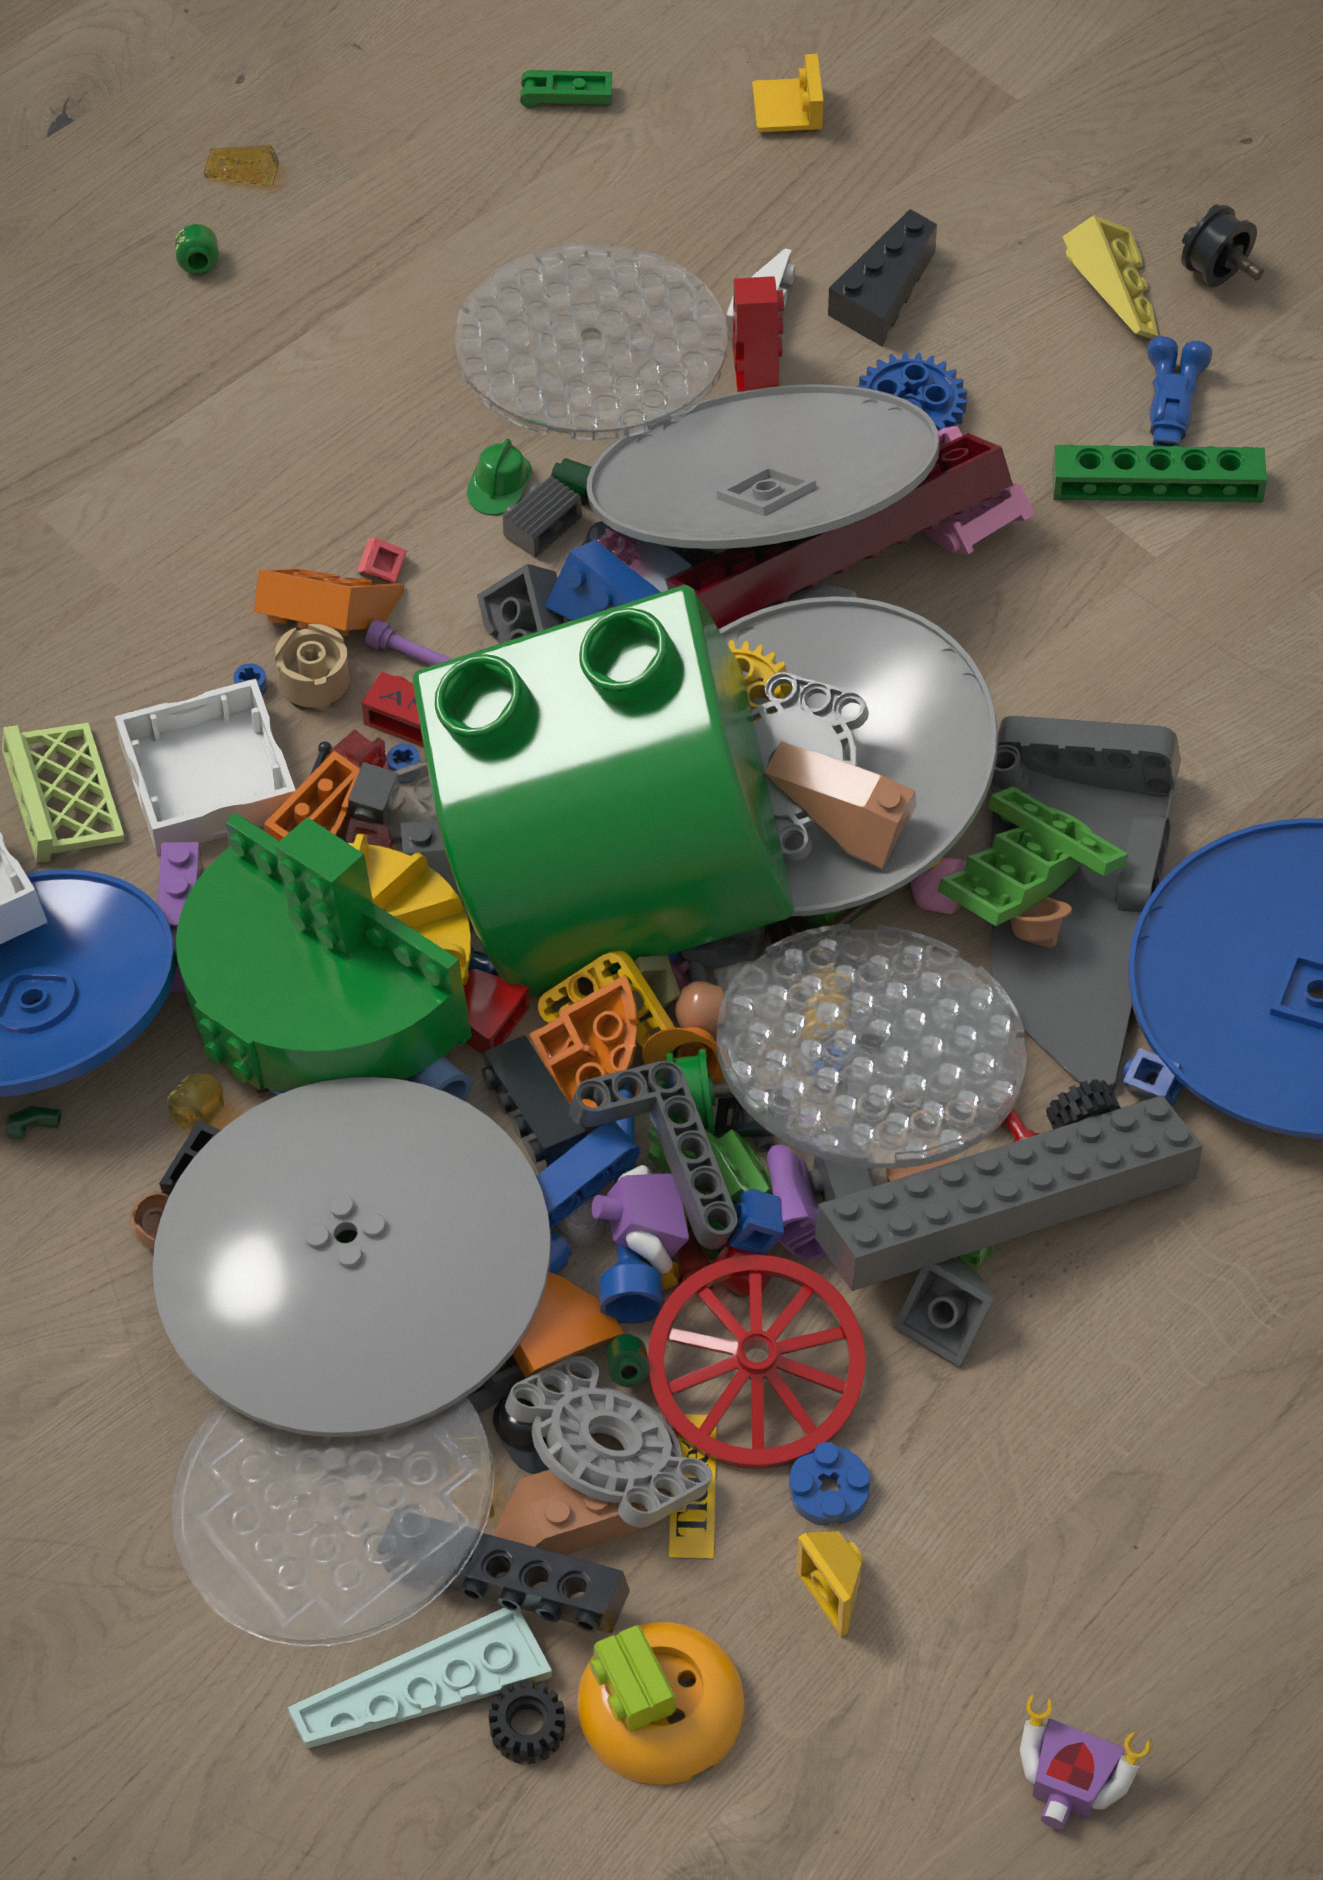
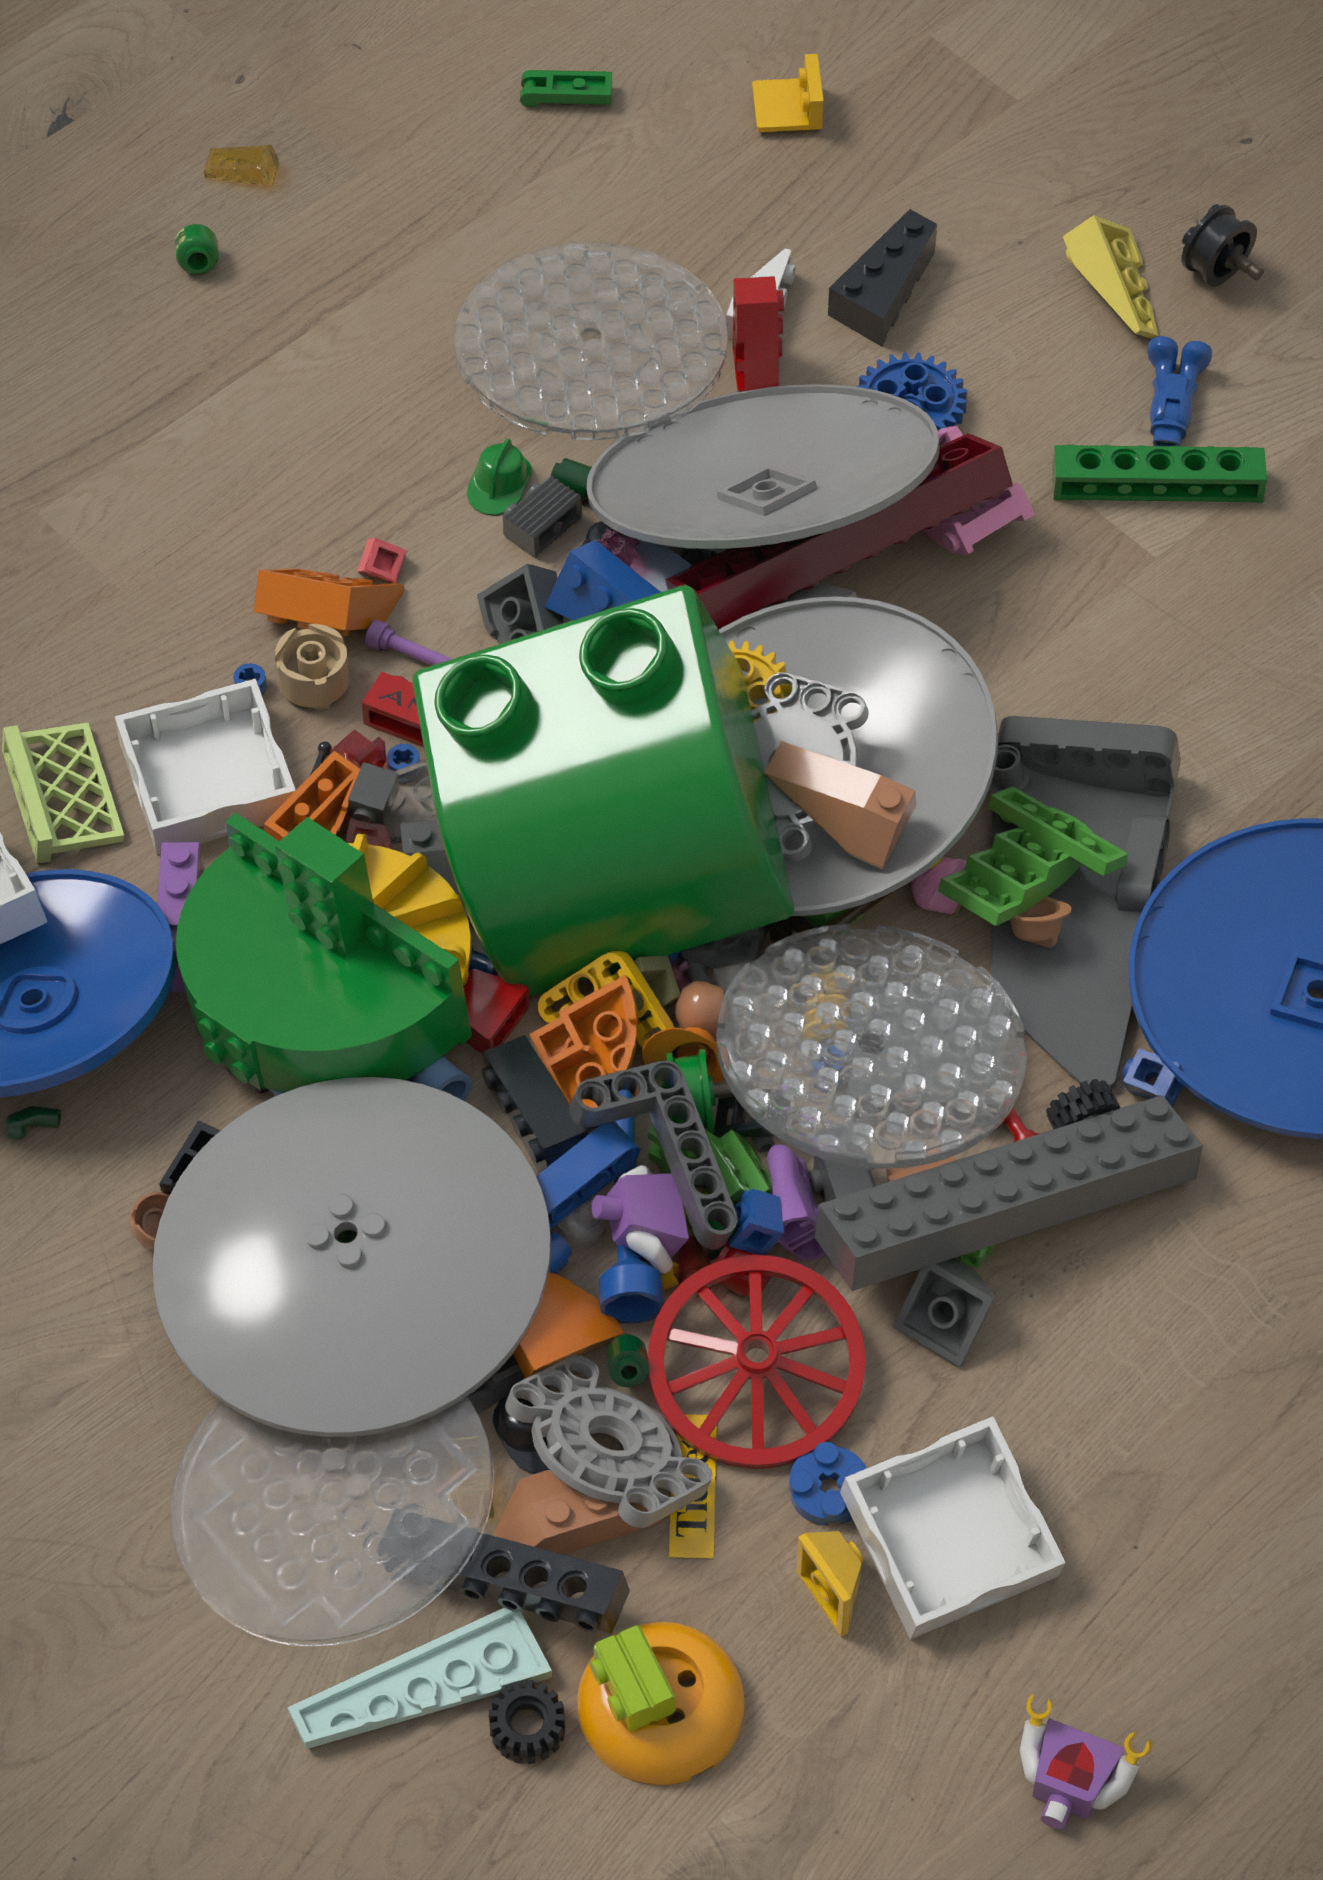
clear yellow head [167,1073,224,1130] -> none
none -> white tile [840,1416,1066,1640]

